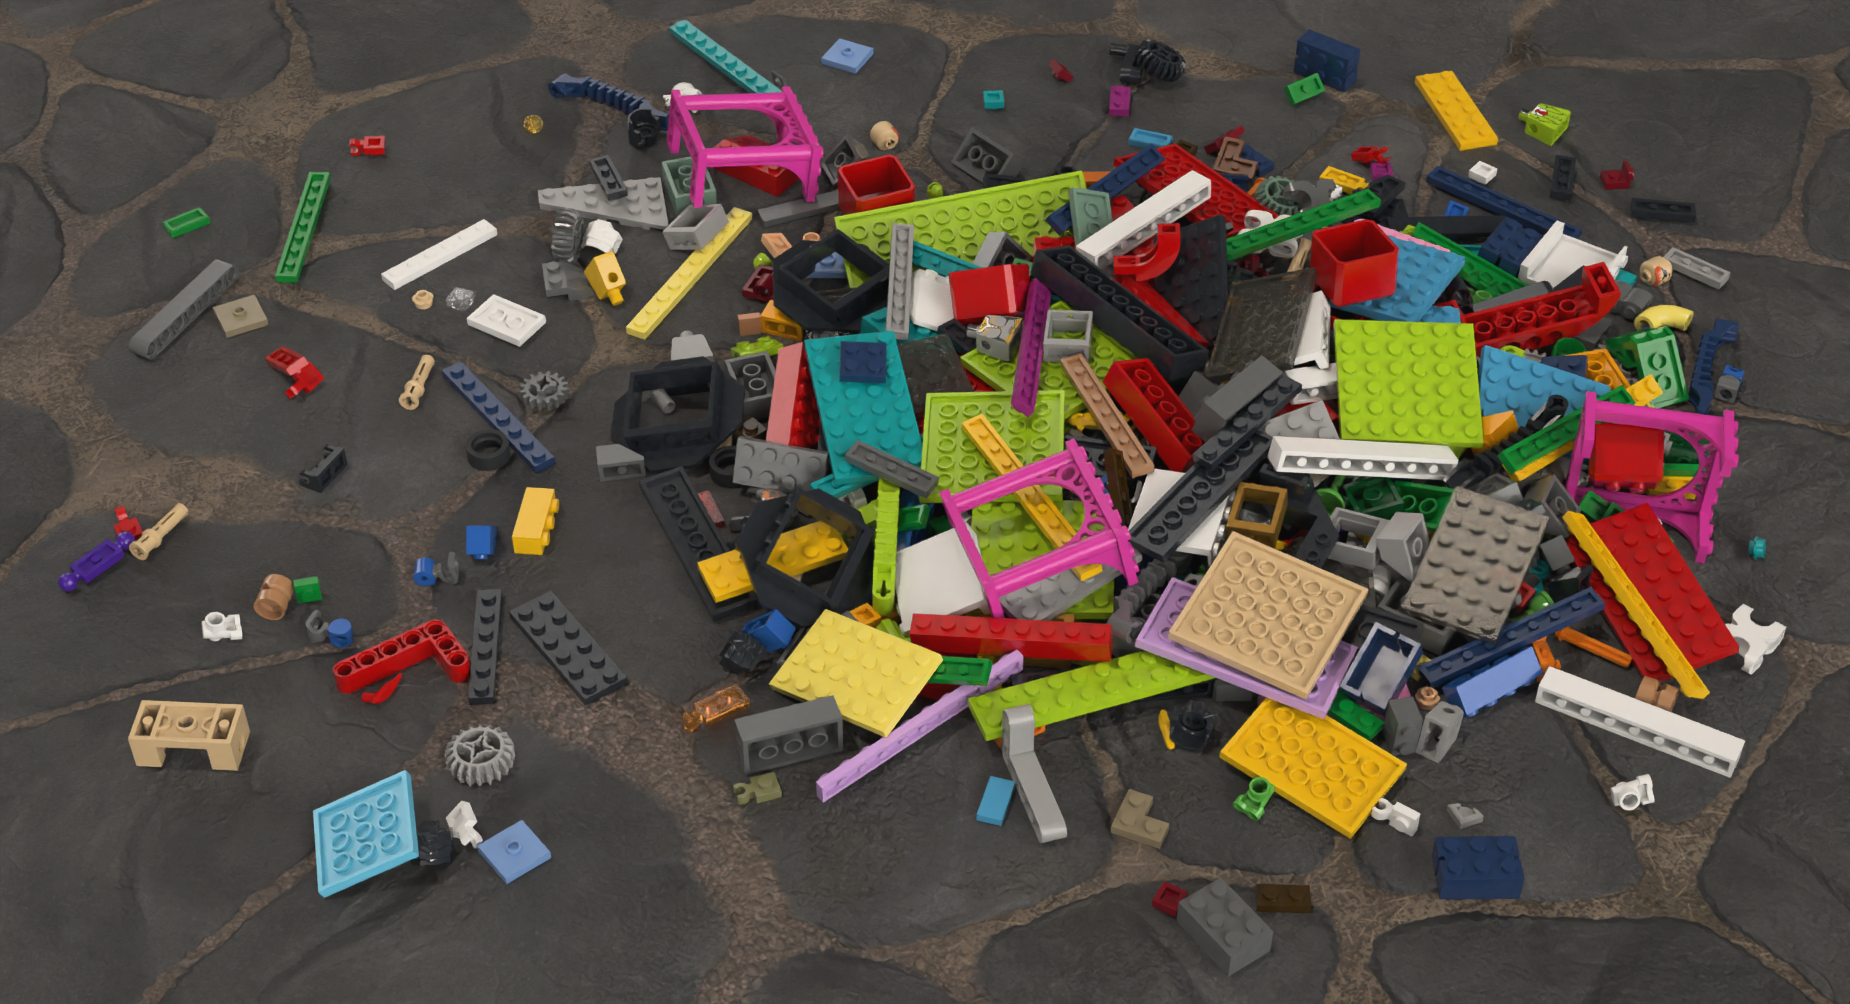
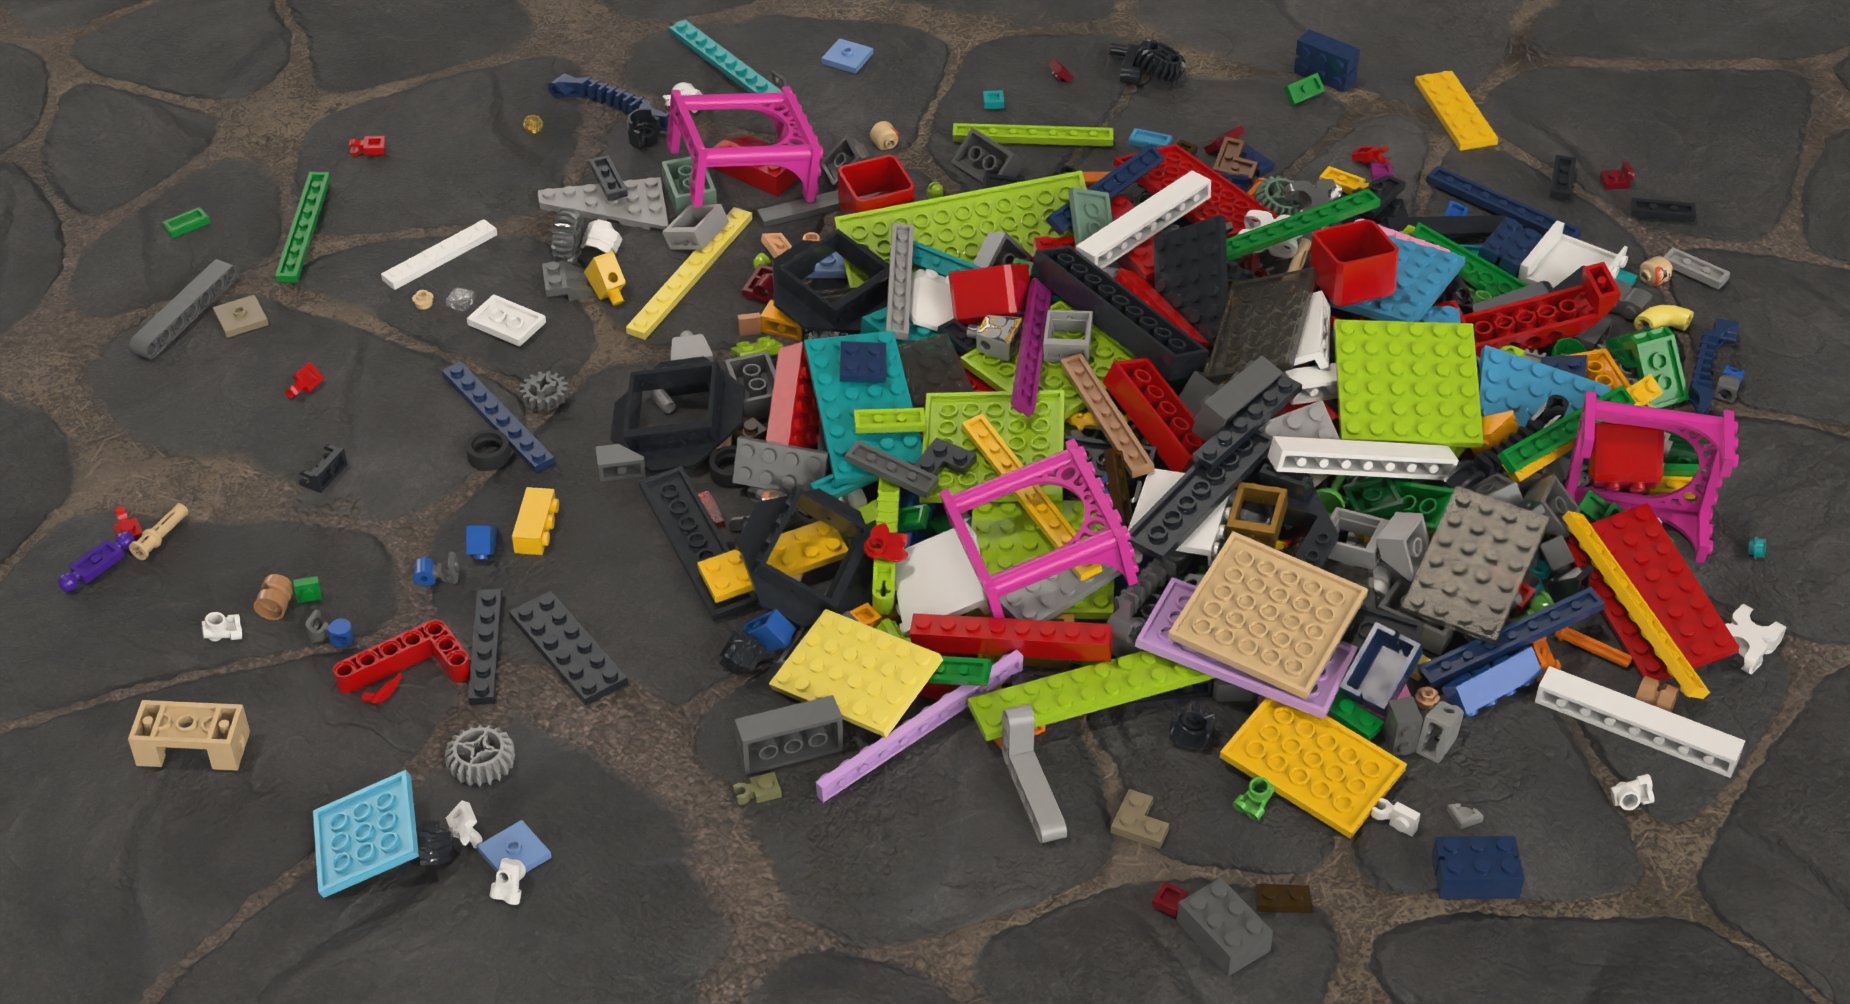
red plate [264,346,309,376] -> none
tan pin [399,355,435,410] -> none
clear orange plate [682,684,750,732] -> none
dark azure tile [976,776,1015,826] -> none
magenta plate [1109,86,1131,117] -> none
red arch [1114,223,1180,281] -> none
yellow piece [1158,710,1175,750] -> none
white plate [1468,161,1497,185] -> none
lime torso [1518,103,1571,146] -> none
none -> white plate [490,858,526,905]
none -> lime plate [854,408,926,434]
none -> red plate [864,523,909,562]
none -> black plate [914,437,977,476]
none -> lime plate [953,123,1113,147]

